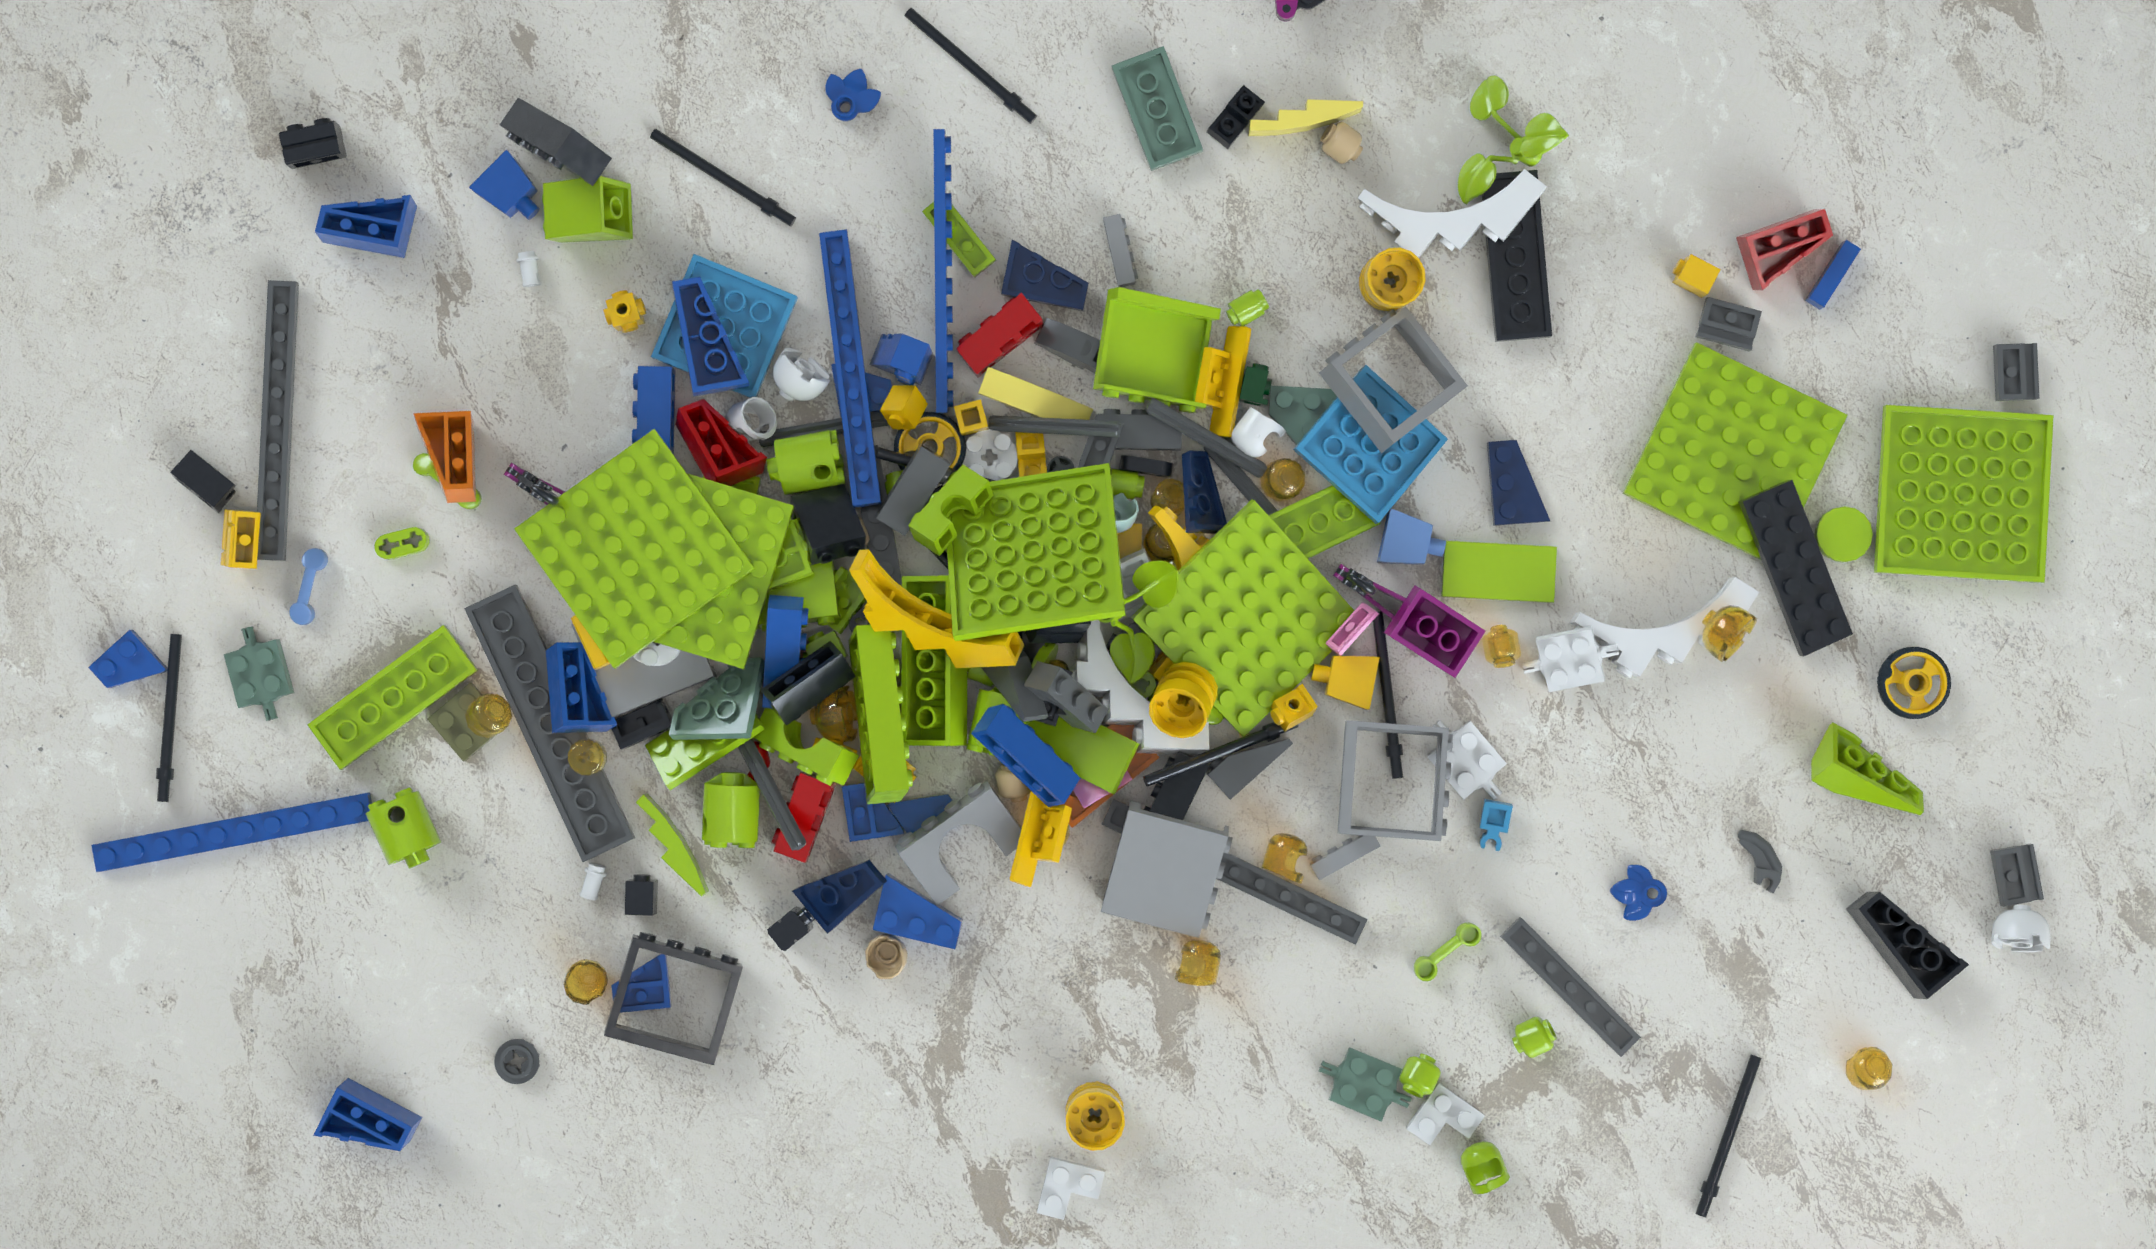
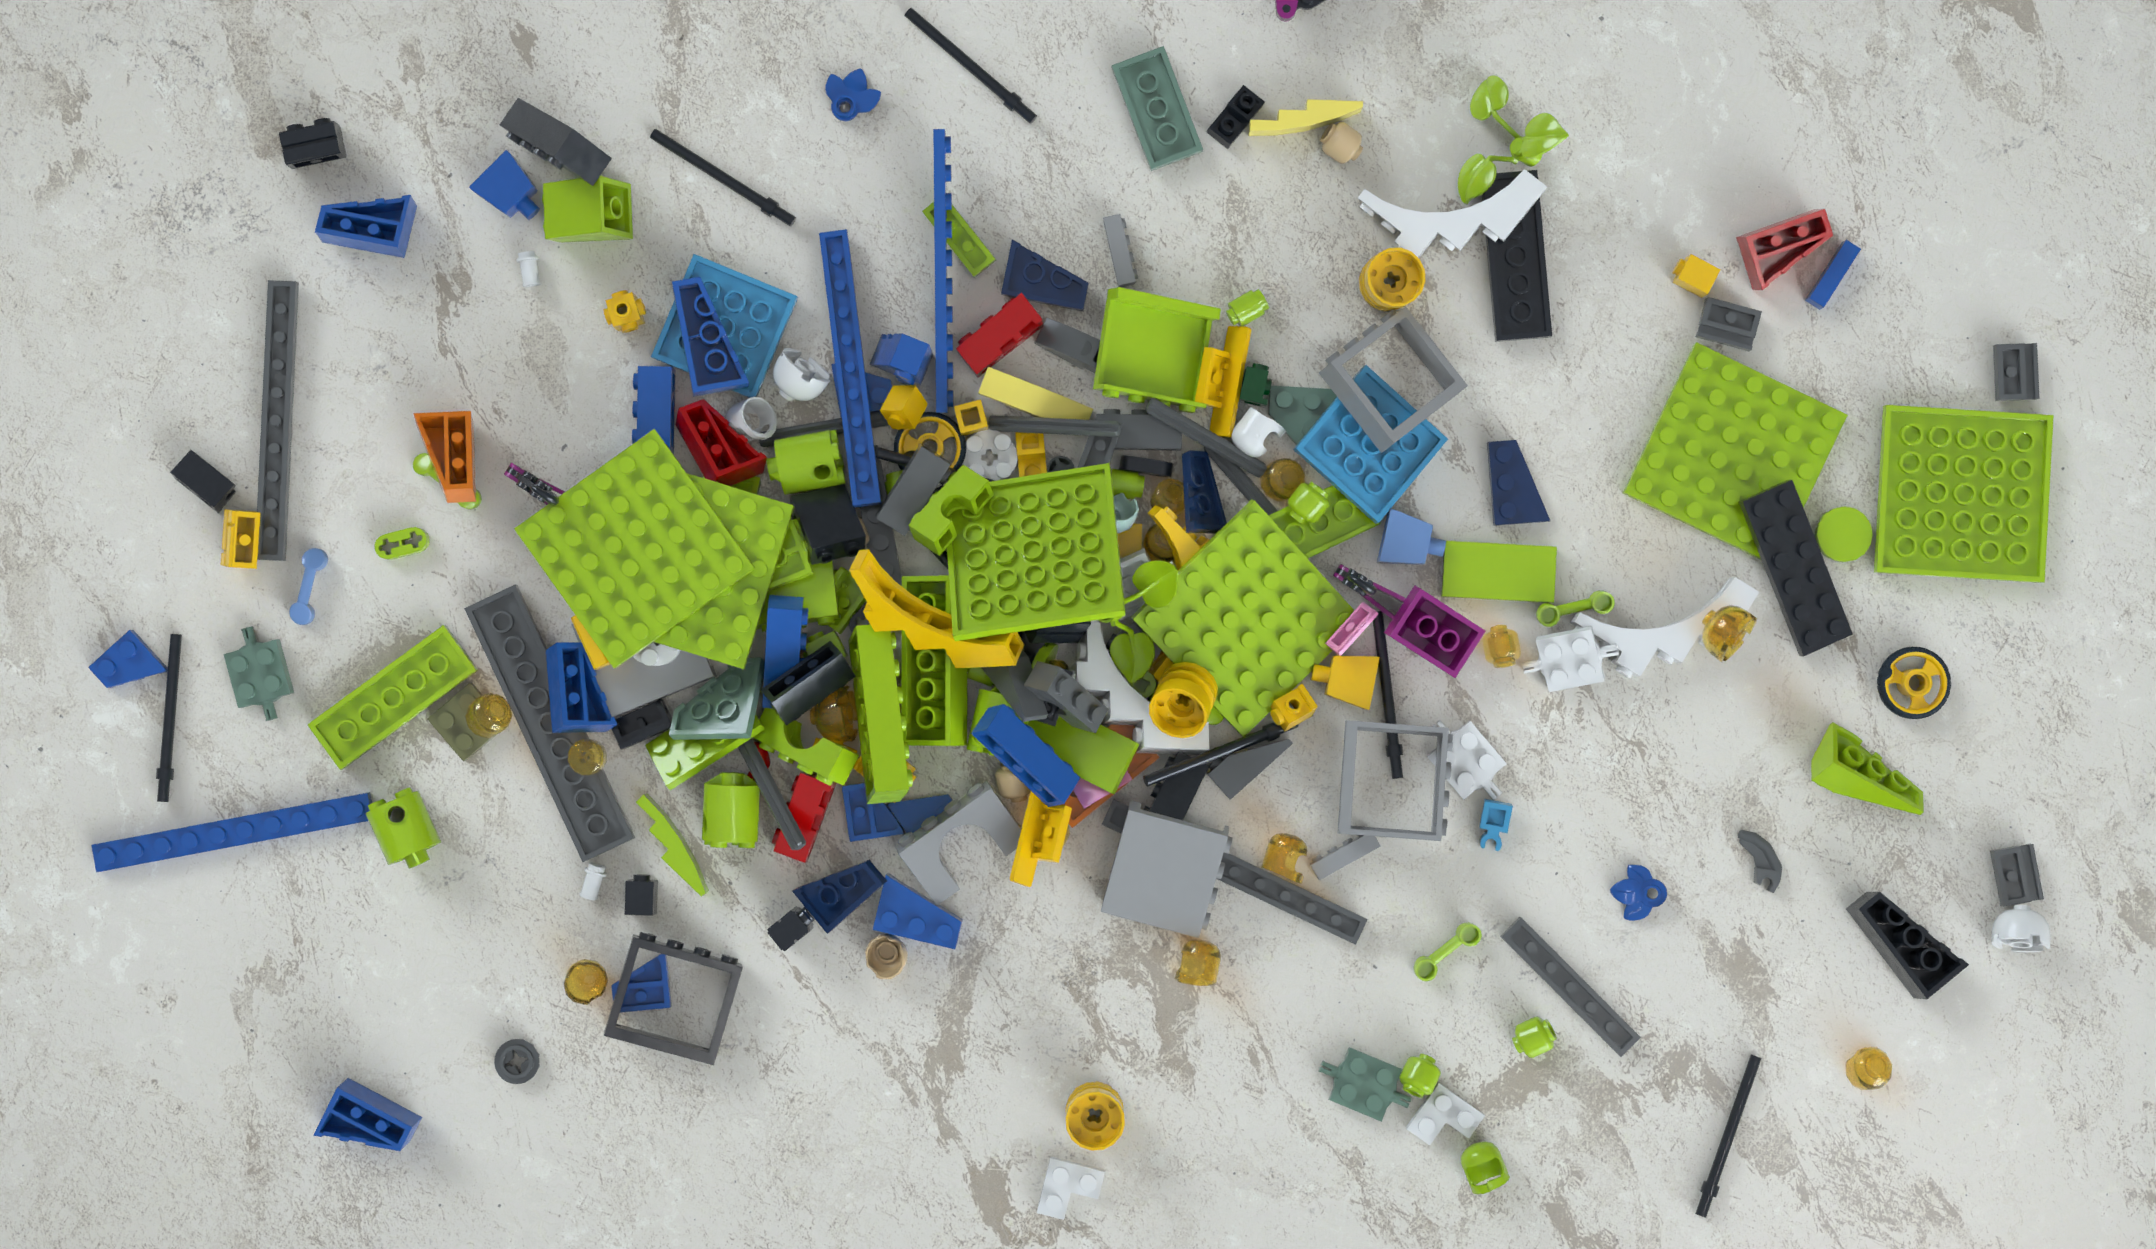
none -> lime head [1287,481,1330,524]
none -> lime bar [1536,590,1615,627]

